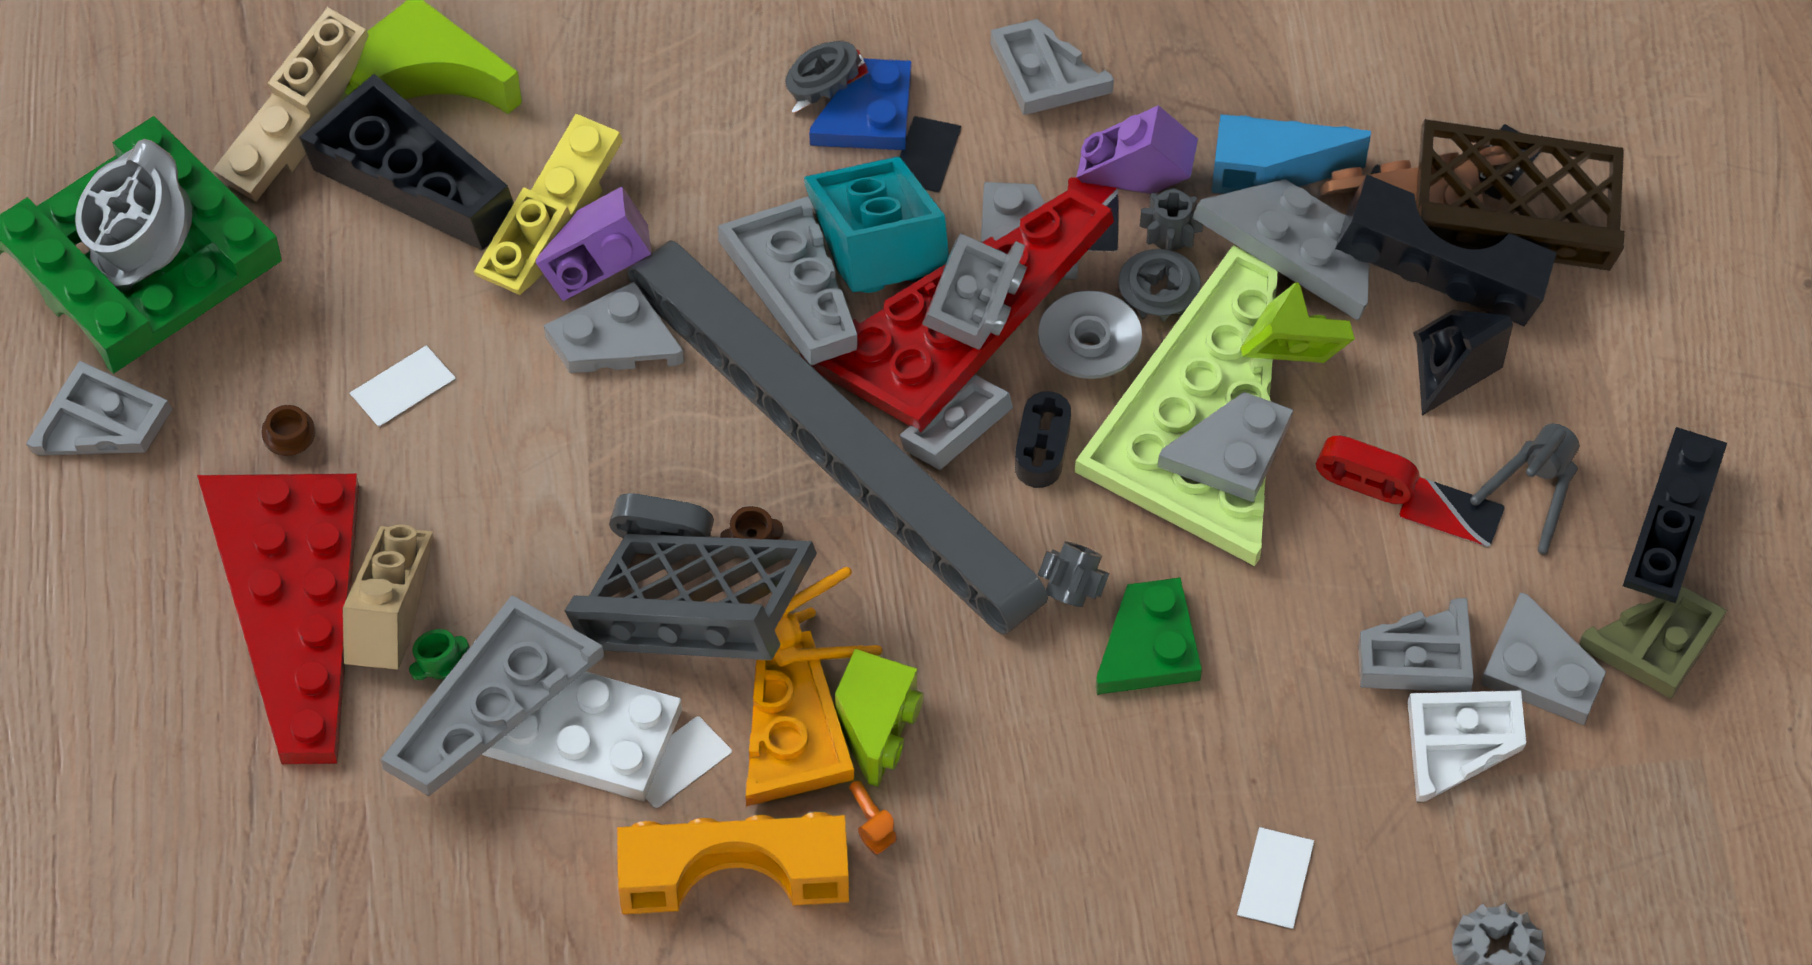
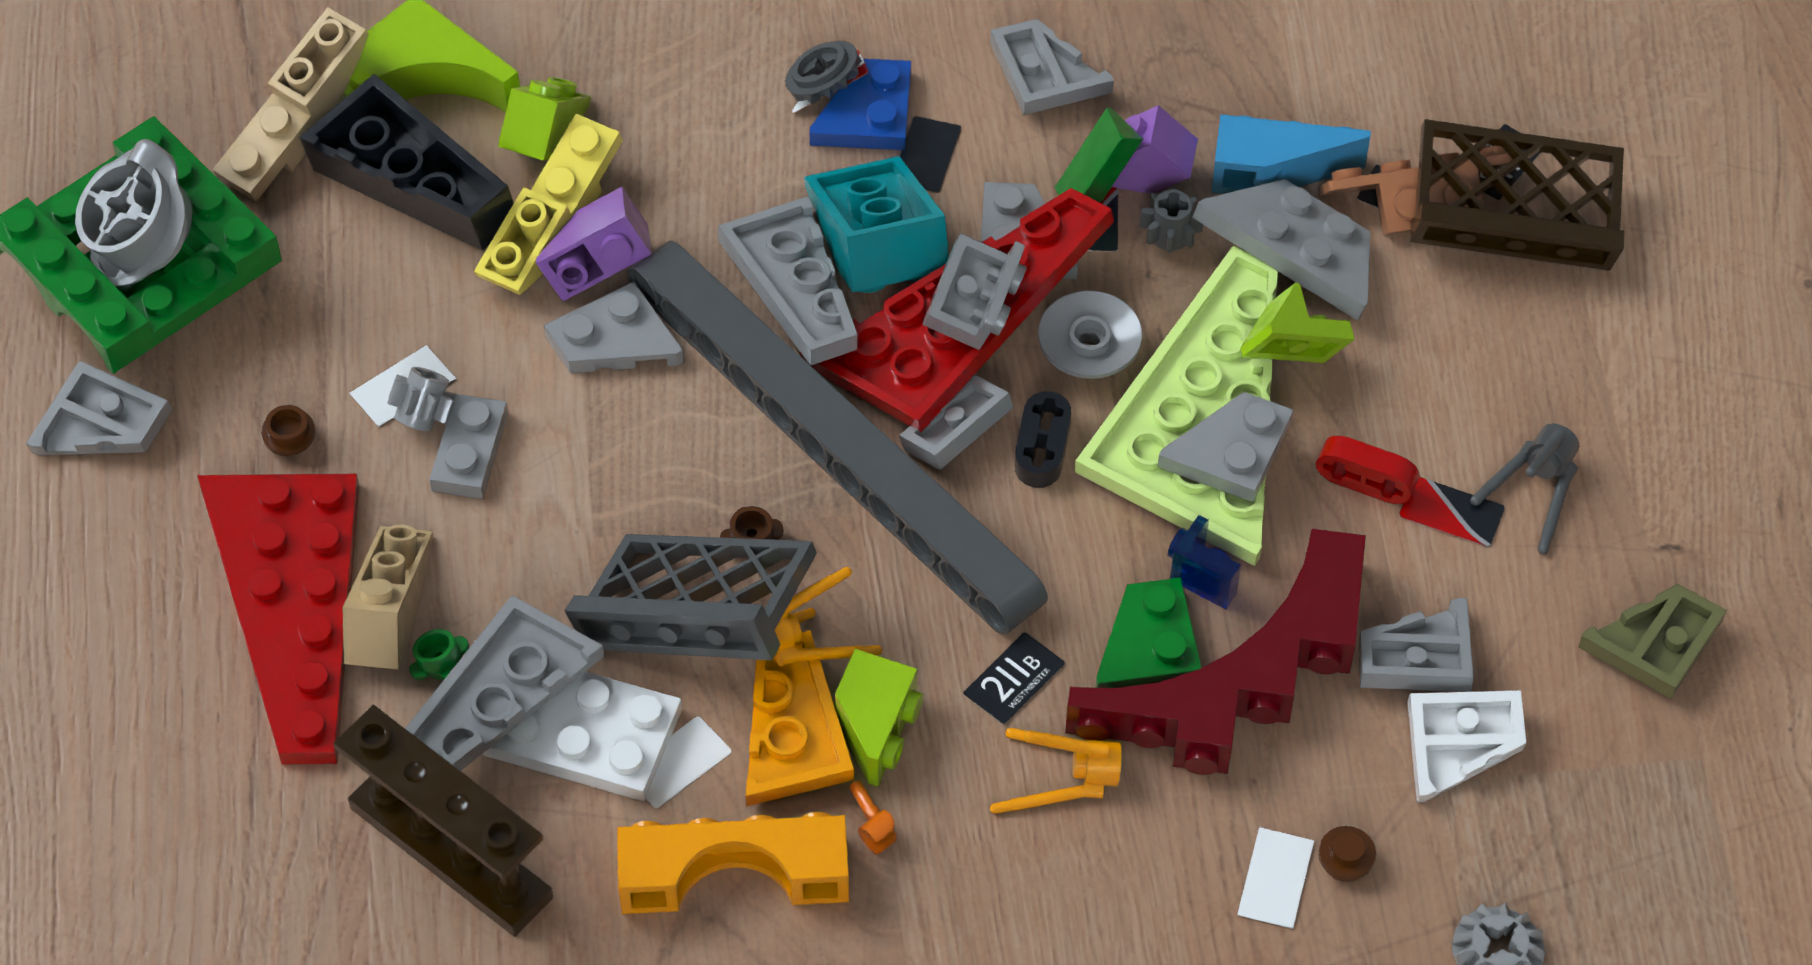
dark grey beam [609,493,714,538] -> none
dark grey gear [1038,541,1110,607] -> none
dark grey gear [1118,249,1201,322] -> none
black arch [1335,174,1557,327] -> none
black slope [1413,309,1513,416] -> none
light grey wing [1481,592,1606,725] -> none
black slope [1623,427,1727,603] -> none
none -> dark brown fence [333,704,553,937]
none -> light grey gear [387,367,455,431]
none -> light grey plate [429,394,508,499]
none -> lime slope [498,77,591,161]
none -> black sticker [963,632,1065,724]
none -> light orange plant [990,728,1121,814]
none -> green slope [1055,107,1143,203]
none -> dark red arch [1065,529,1366,775]
none -> clear blue bracket [1167,515,1241,609]
none -> reddish brown plate [1319,826,1376,882]

